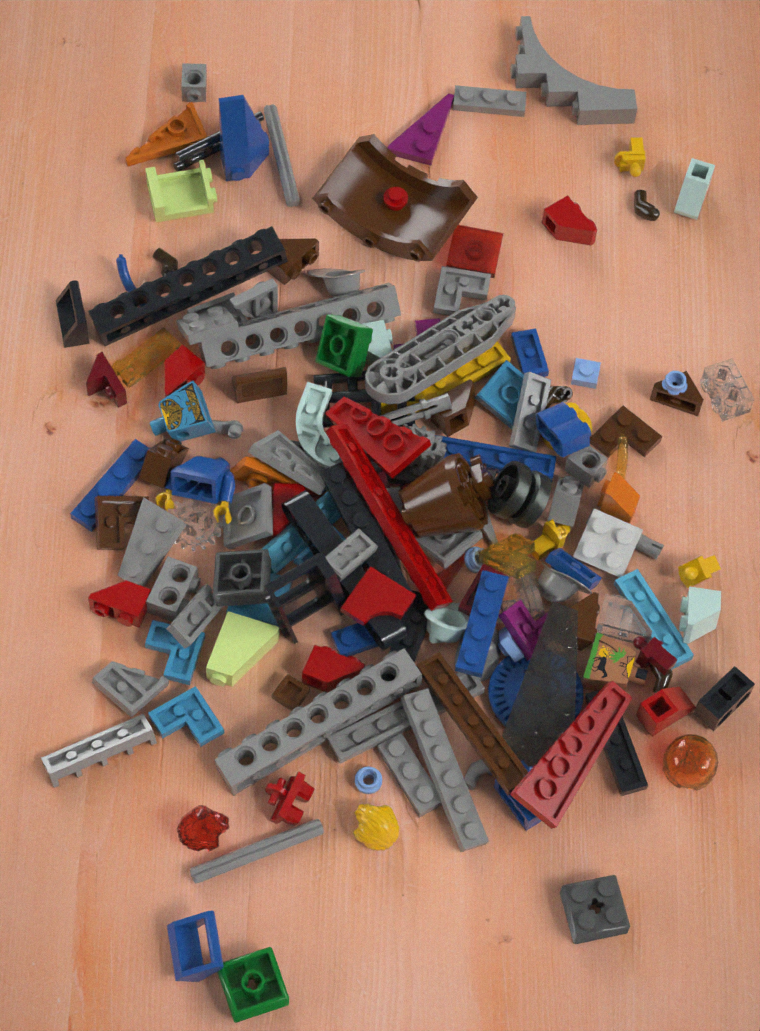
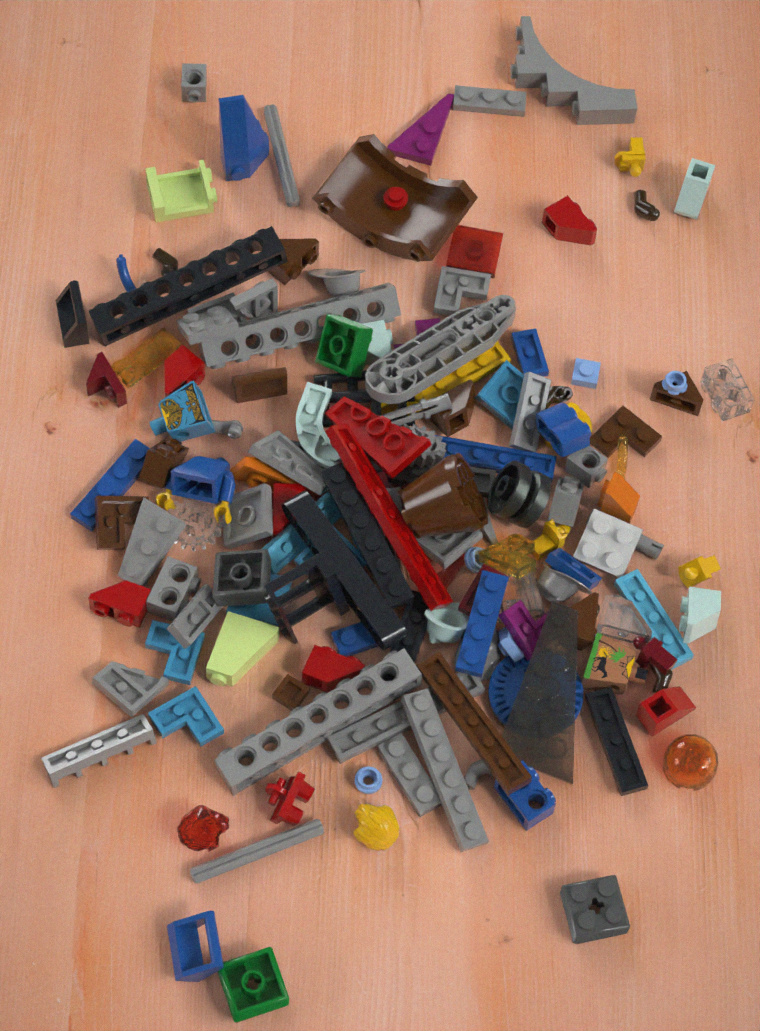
orange wing [125,102,208,167] -> none
black bar [173,111,264,172] -> none
light grey plate [326,529,378,582] -> none
red tile [340,566,416,626] -> none
reddish brown plate [470,454,495,502] -> none
red wing [510,681,633,829] -> none
black brick [693,666,755,732] -> none

